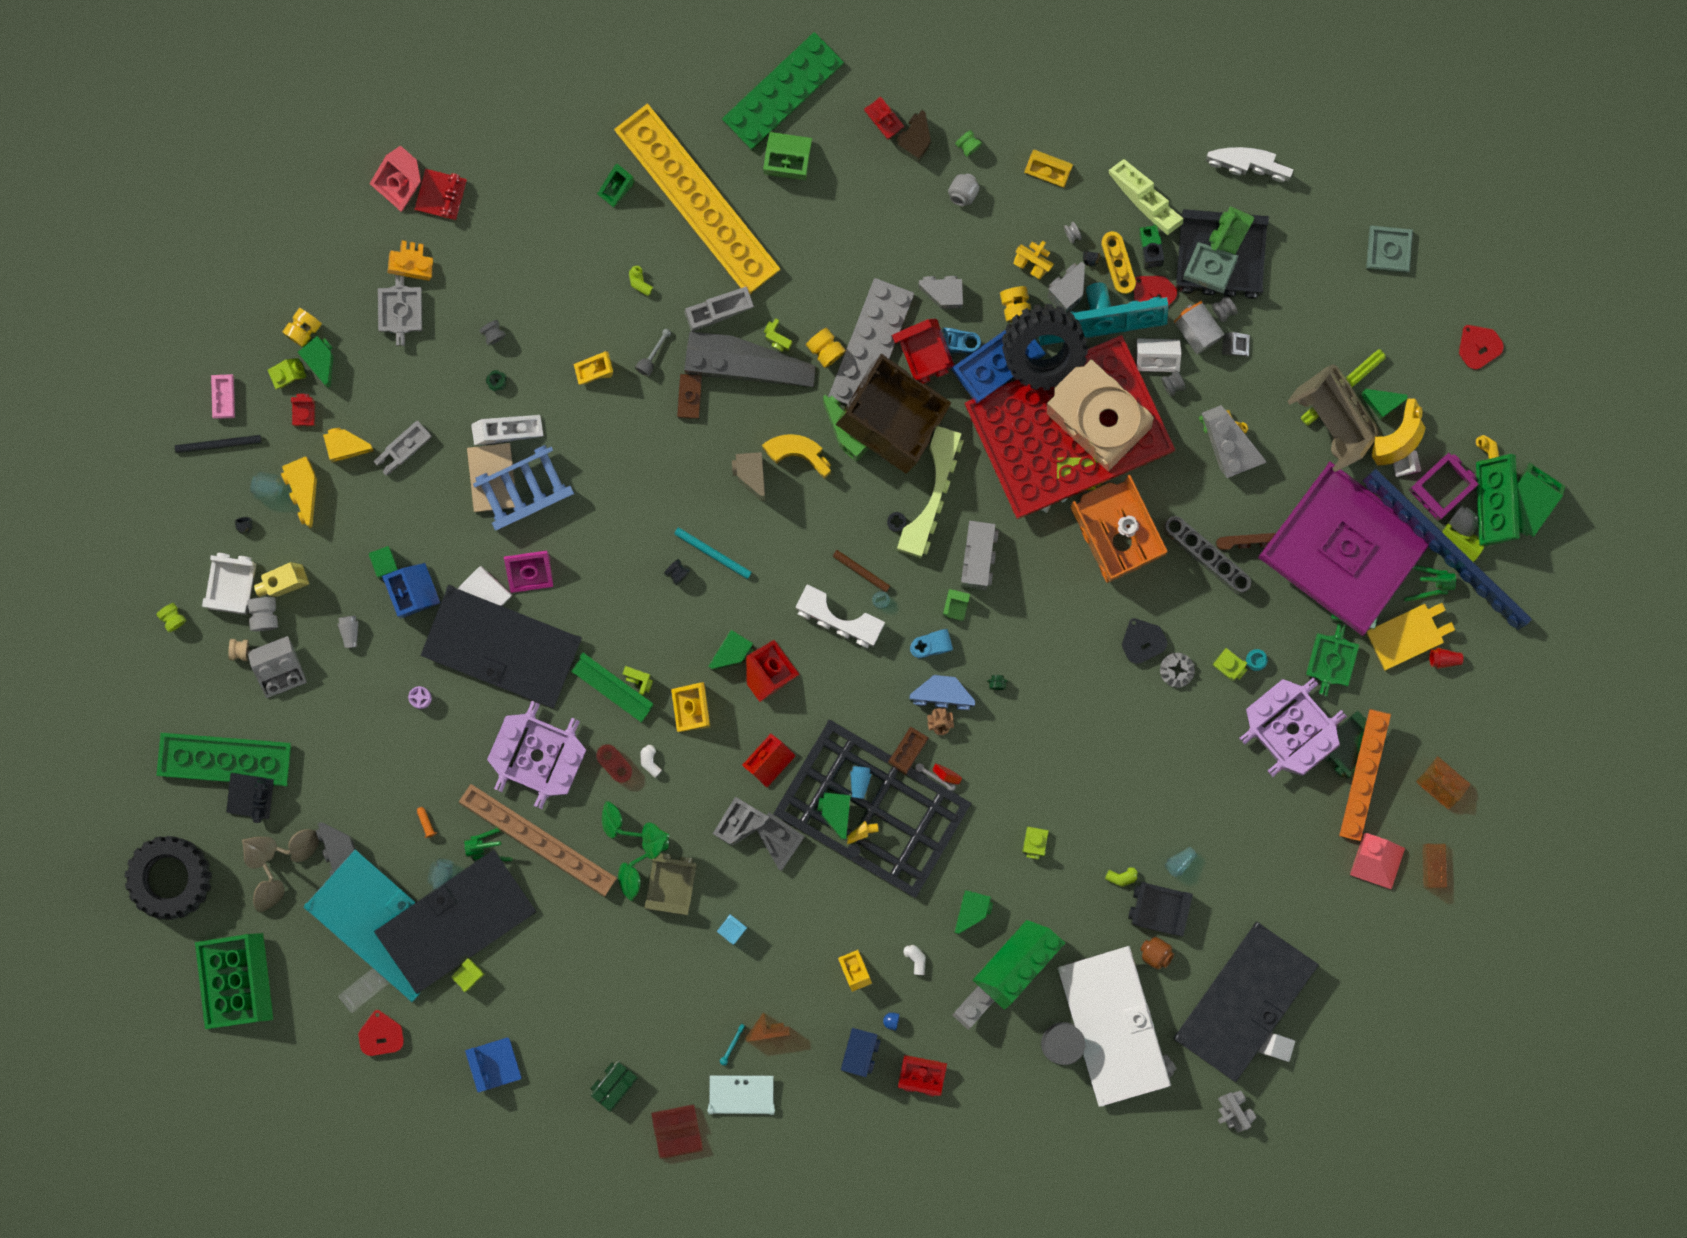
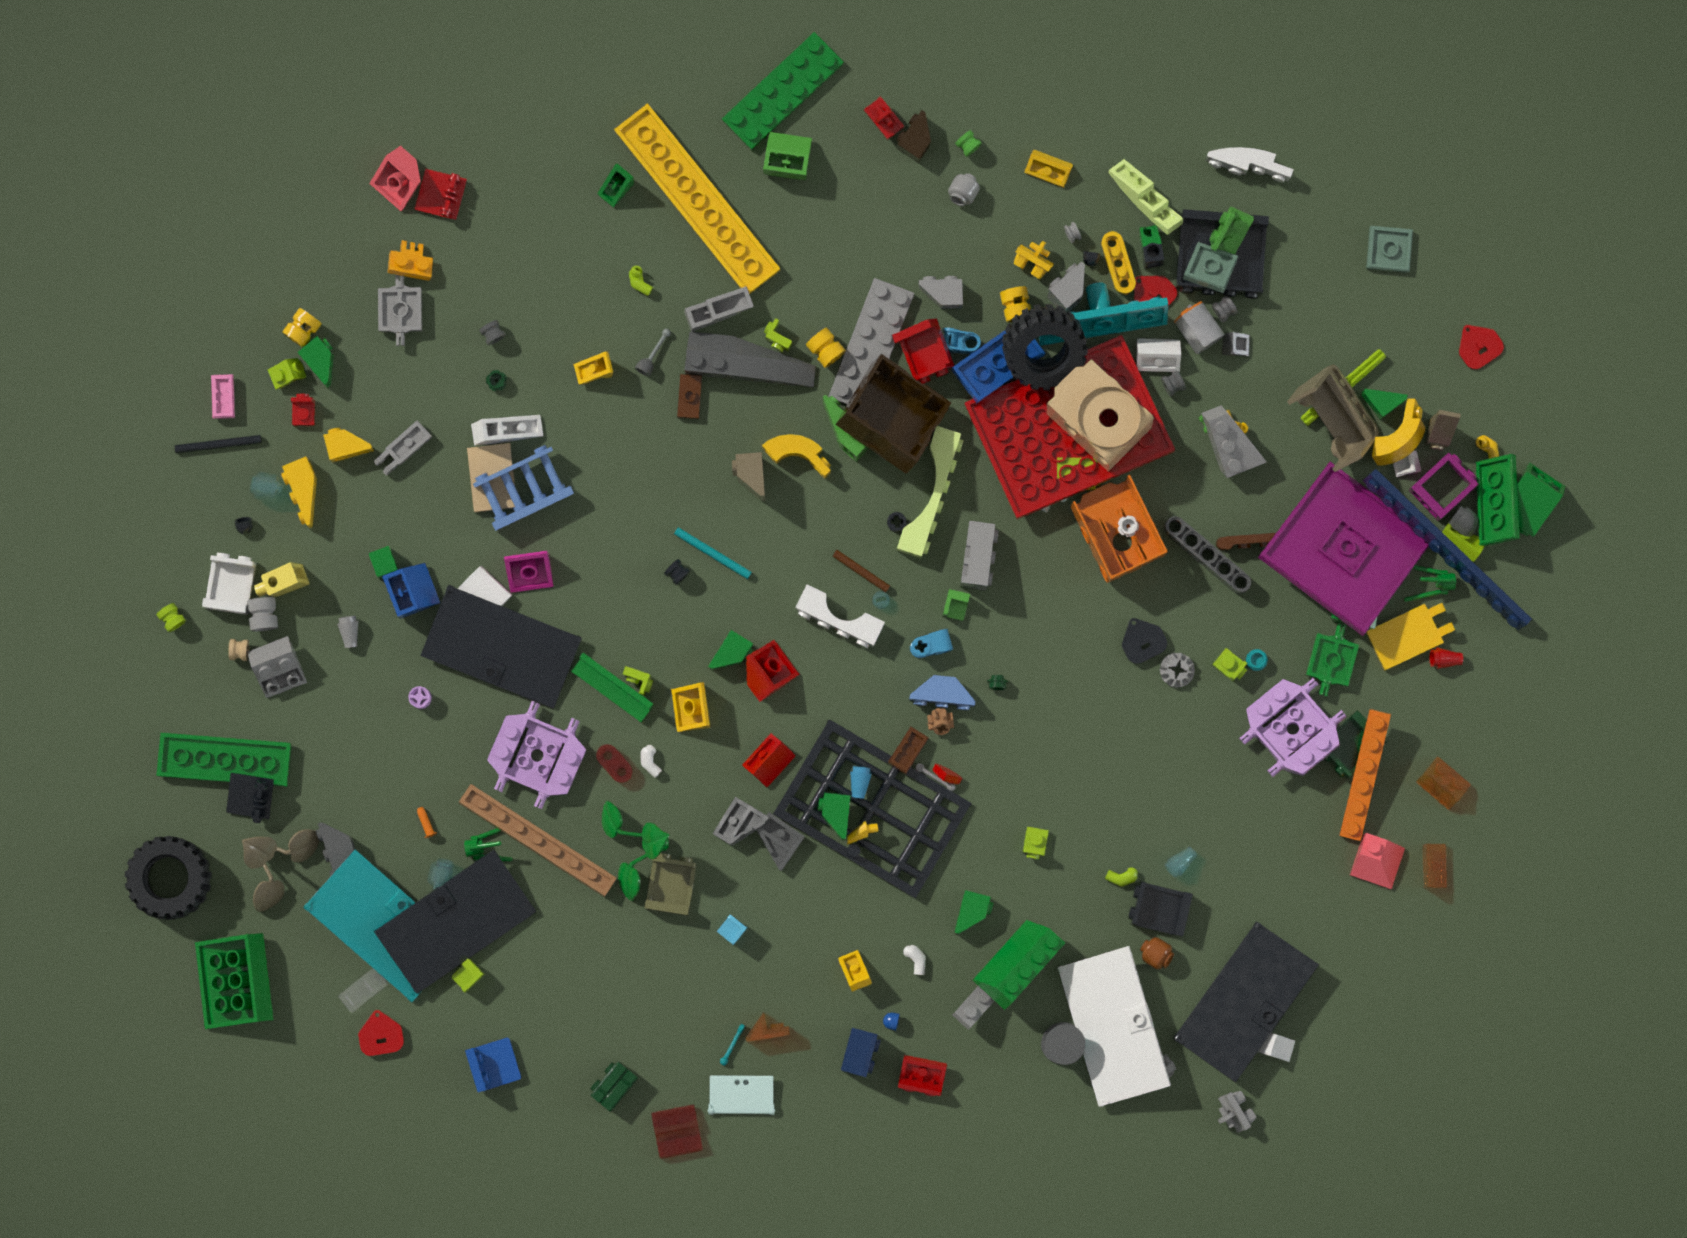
none -> dark tan slope [1425,410,1461,451]

